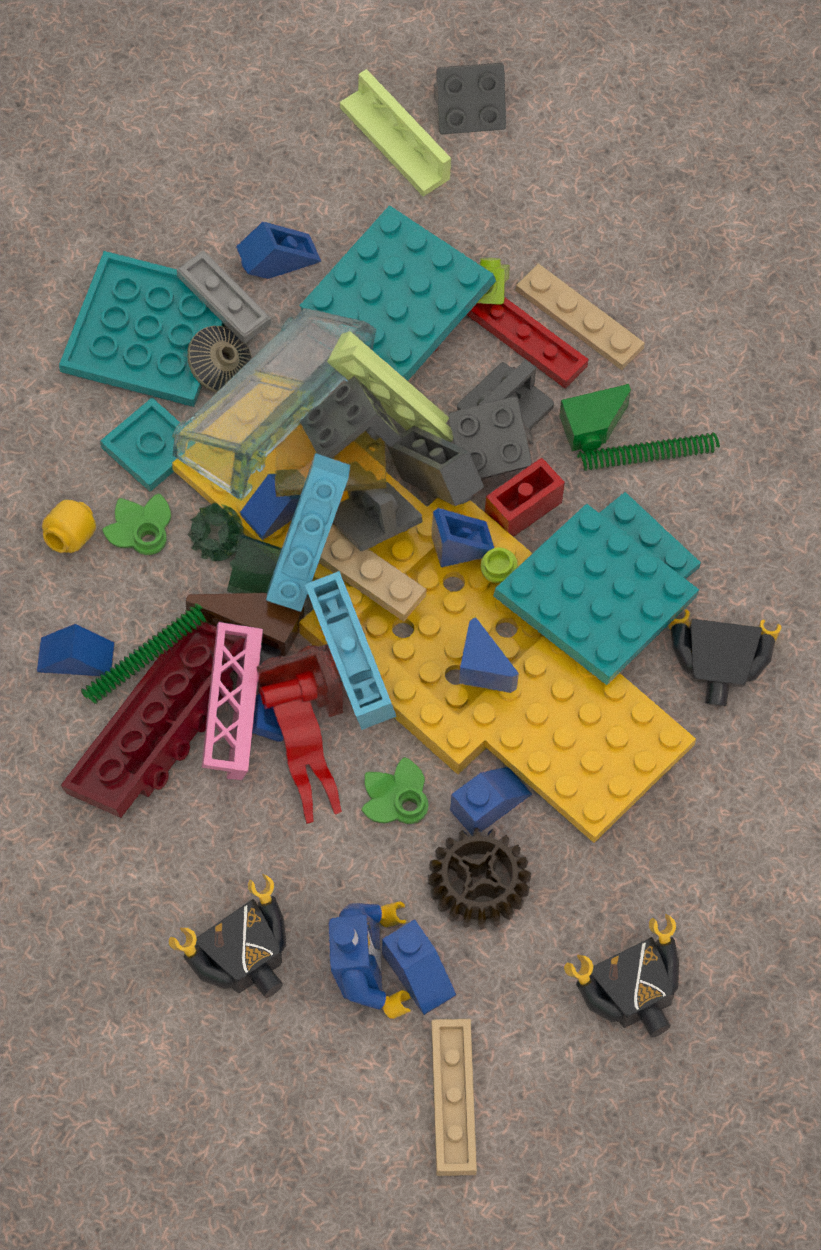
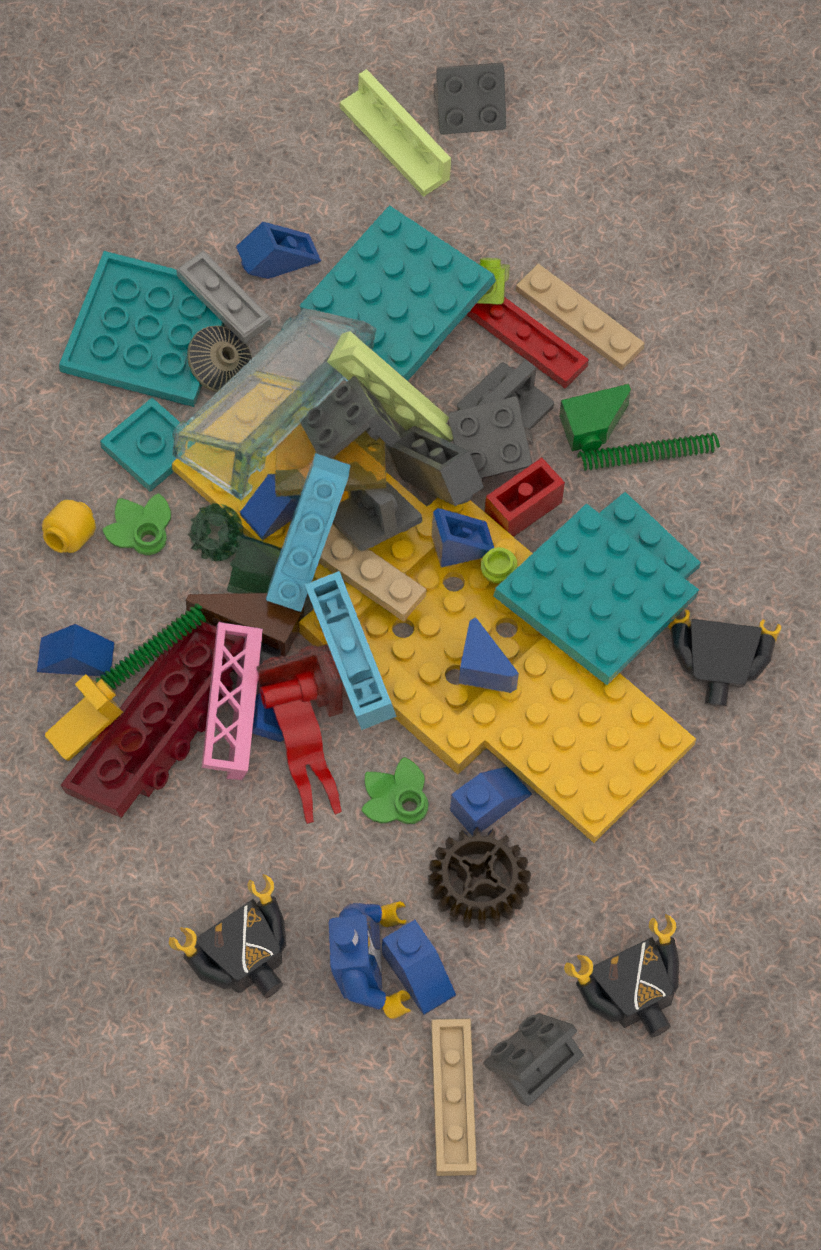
none -> yellow bracket [45,674,123,761]
none -> dark grey bracket [483,1013,584,1106]

